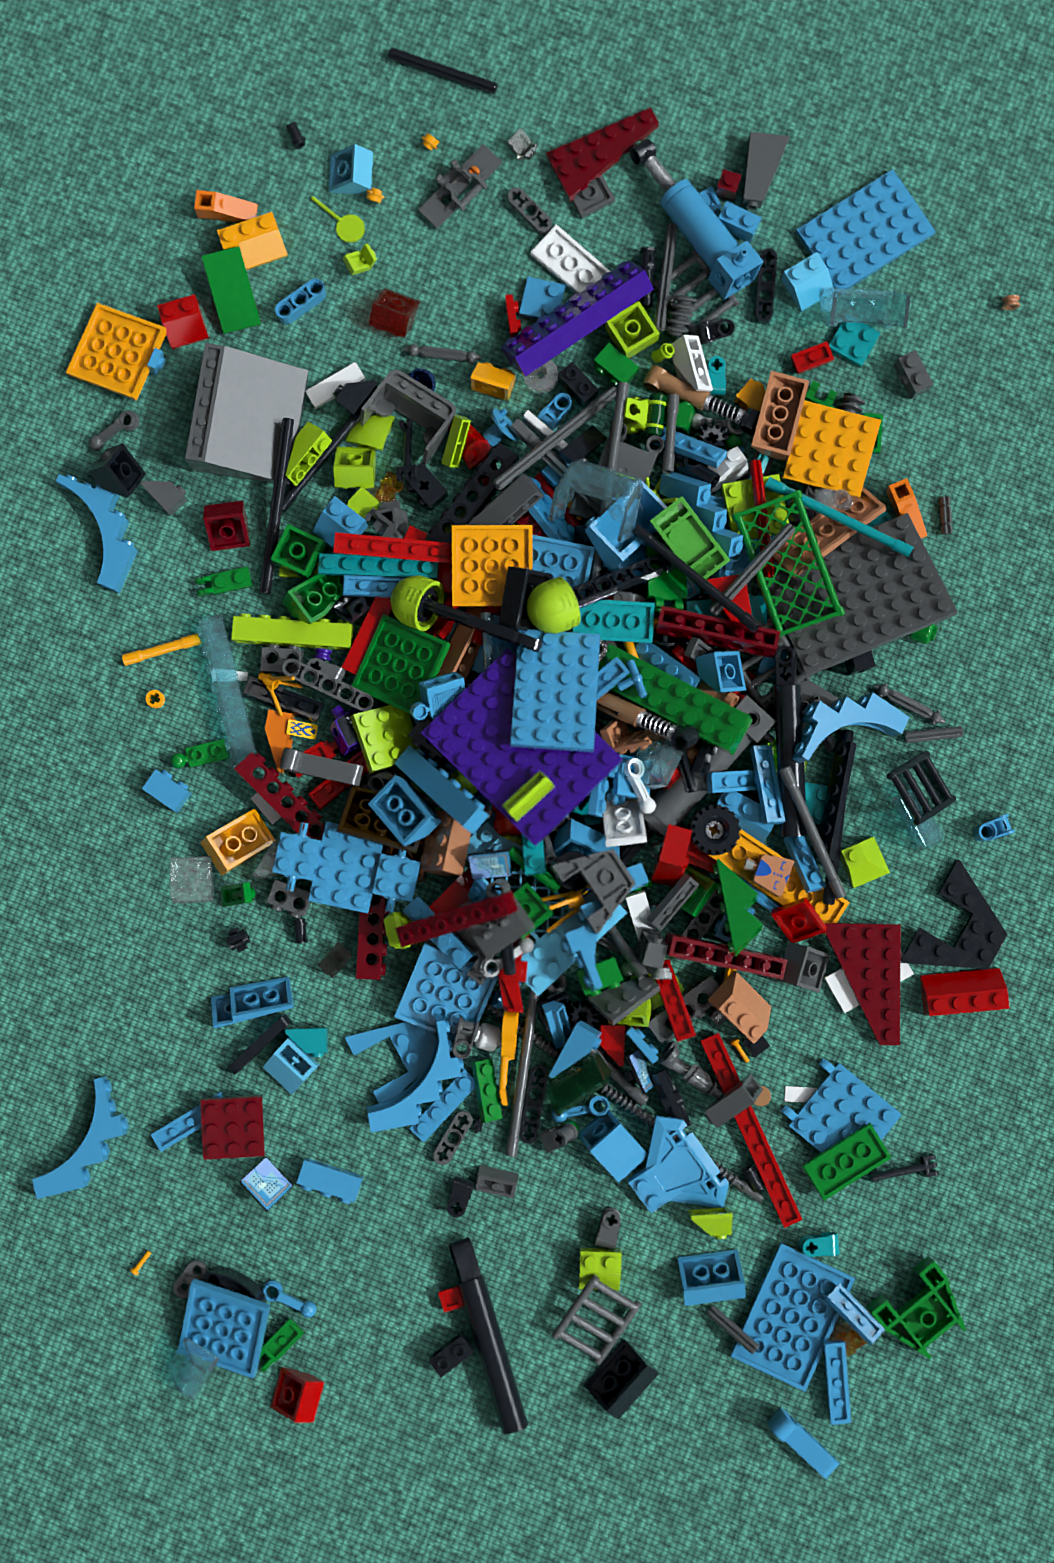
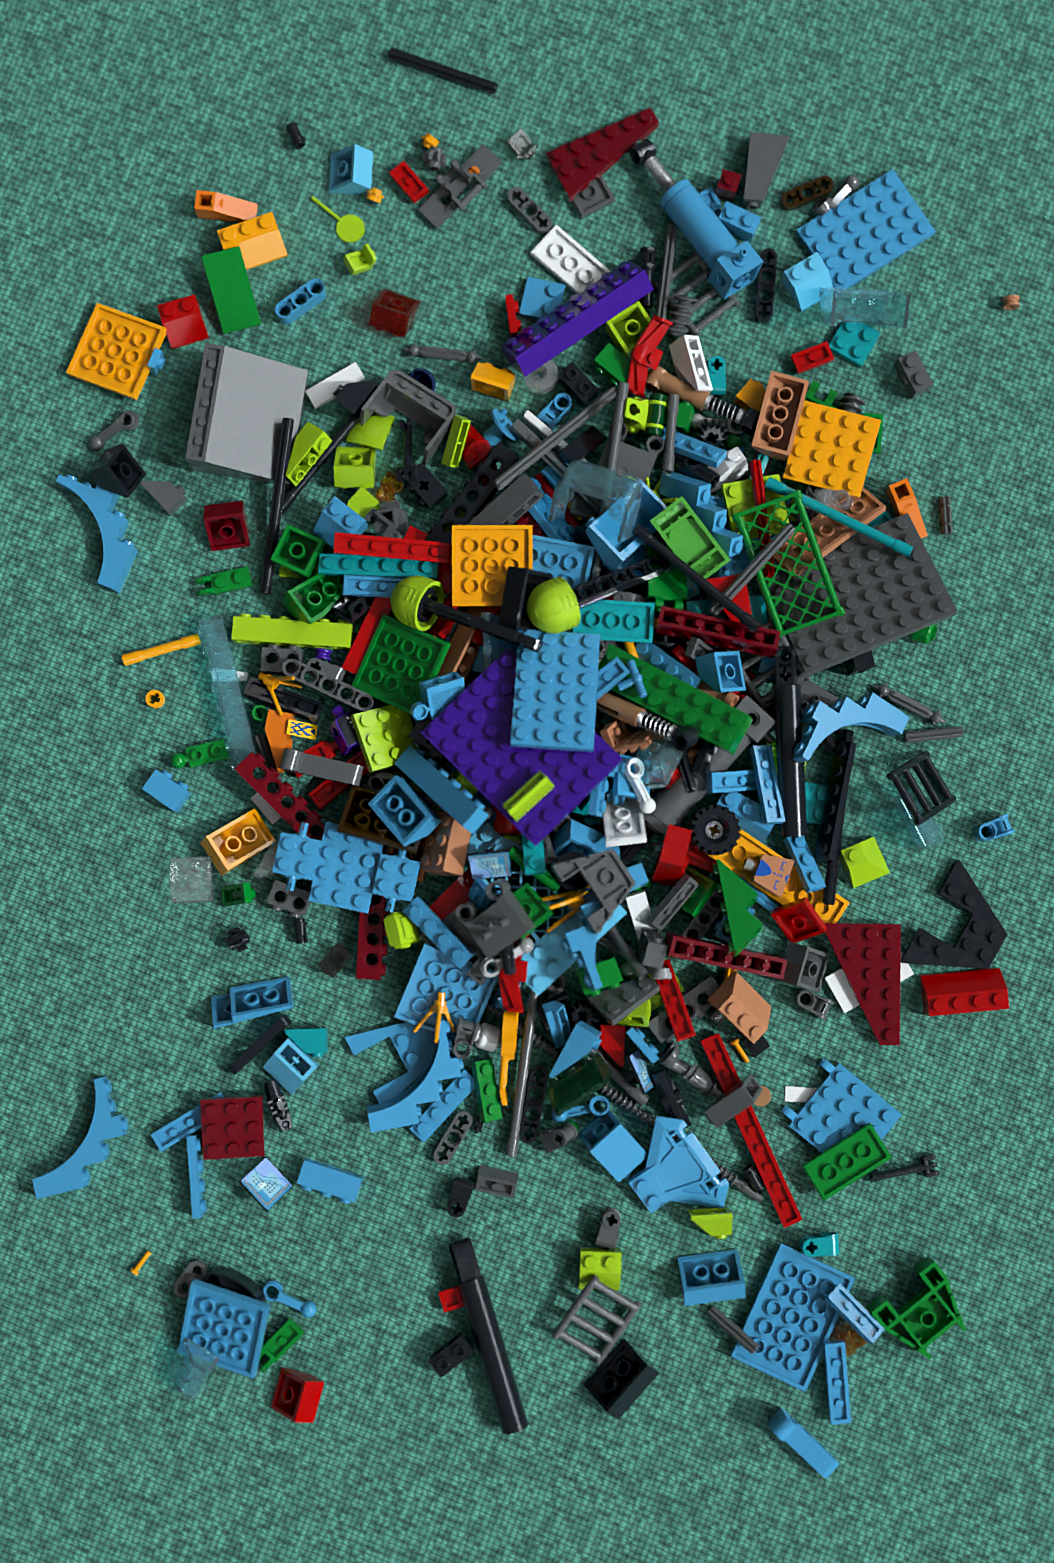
dark red brick [395,891,518,948] -> none
lime pin [651,343,675,363] -> none
black piece [695,318,735,344] -> none
dark grey piece [779,766,846,899] -> none
none -> dark azure plate [186,1134,207,1219]
none -> green hinge [251,705,268,722]
none -> dark grey axle [254,734,284,790]
none -> black hinge [263,1080,293,1131]
none -> red plate [389,161,429,204]
none -> light orange plant [413,992,456,1043]
none -> dark grey gear [423,147,447,172]
none -> red plate [627,315,673,398]
none -> dark brown beam [780,176,834,211]
none -> dark grey piece [793,989,834,1021]
none -> dark grey piece [812,175,859,216]

